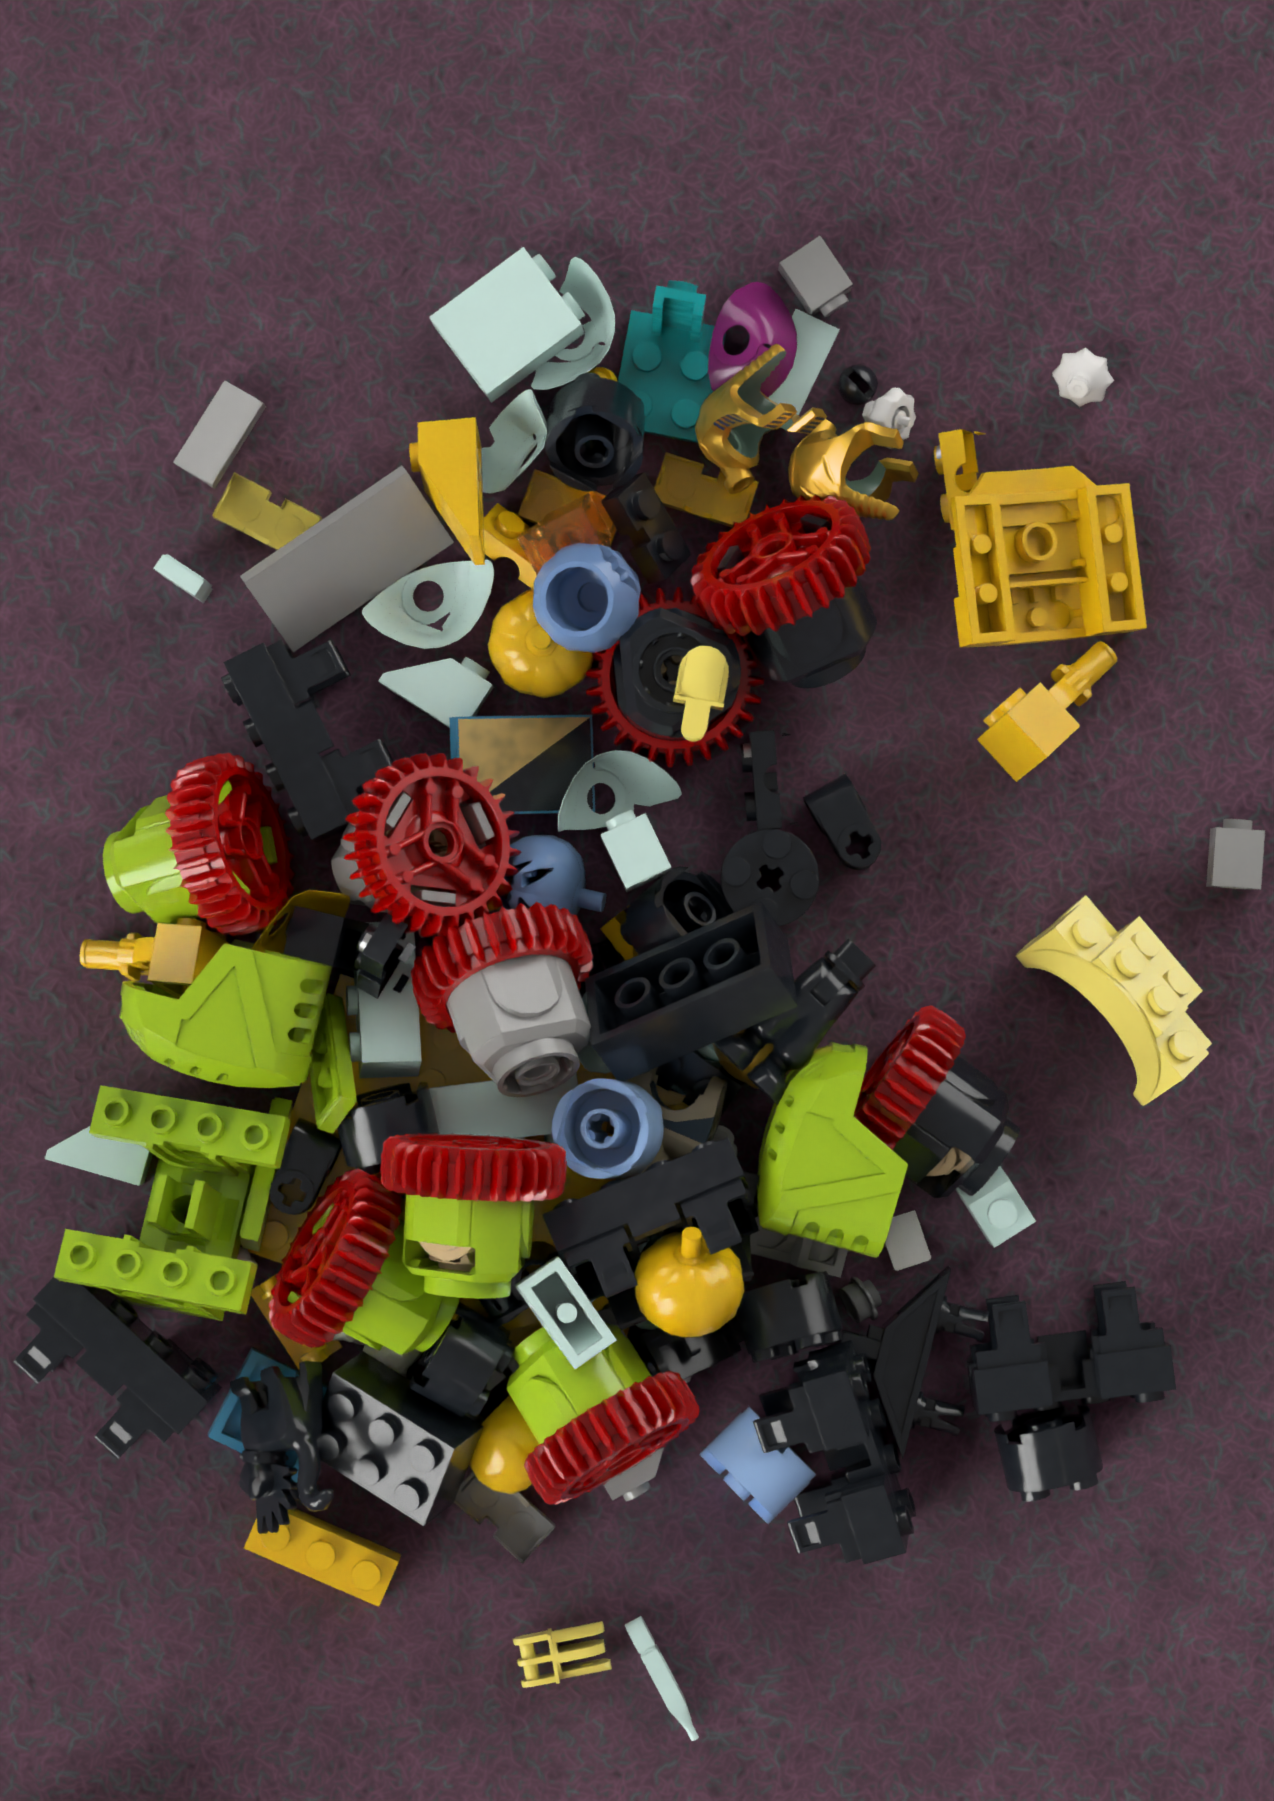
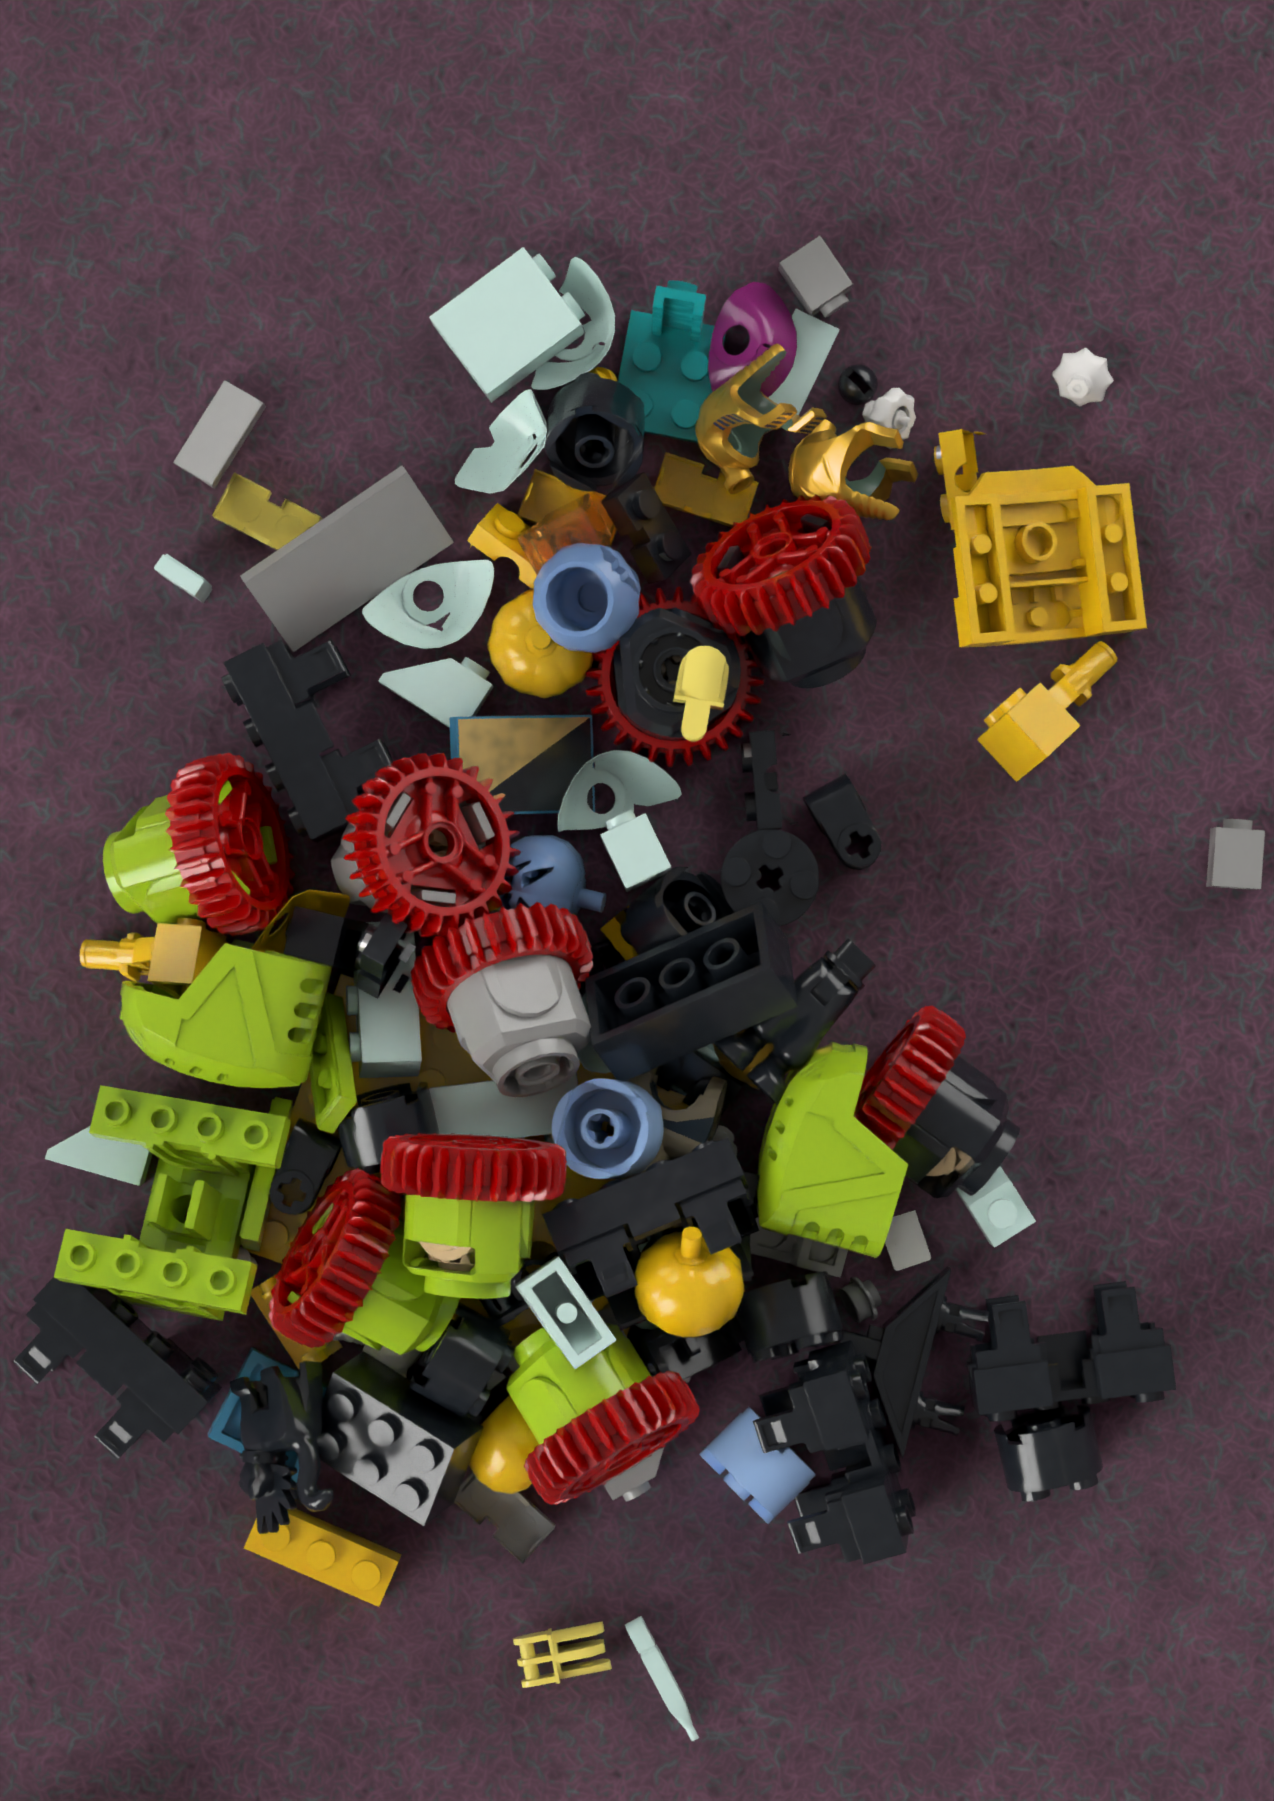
yellow slope [409,417,485,565] -> none
light yellow piece [1015,895,1212,1106] -> none

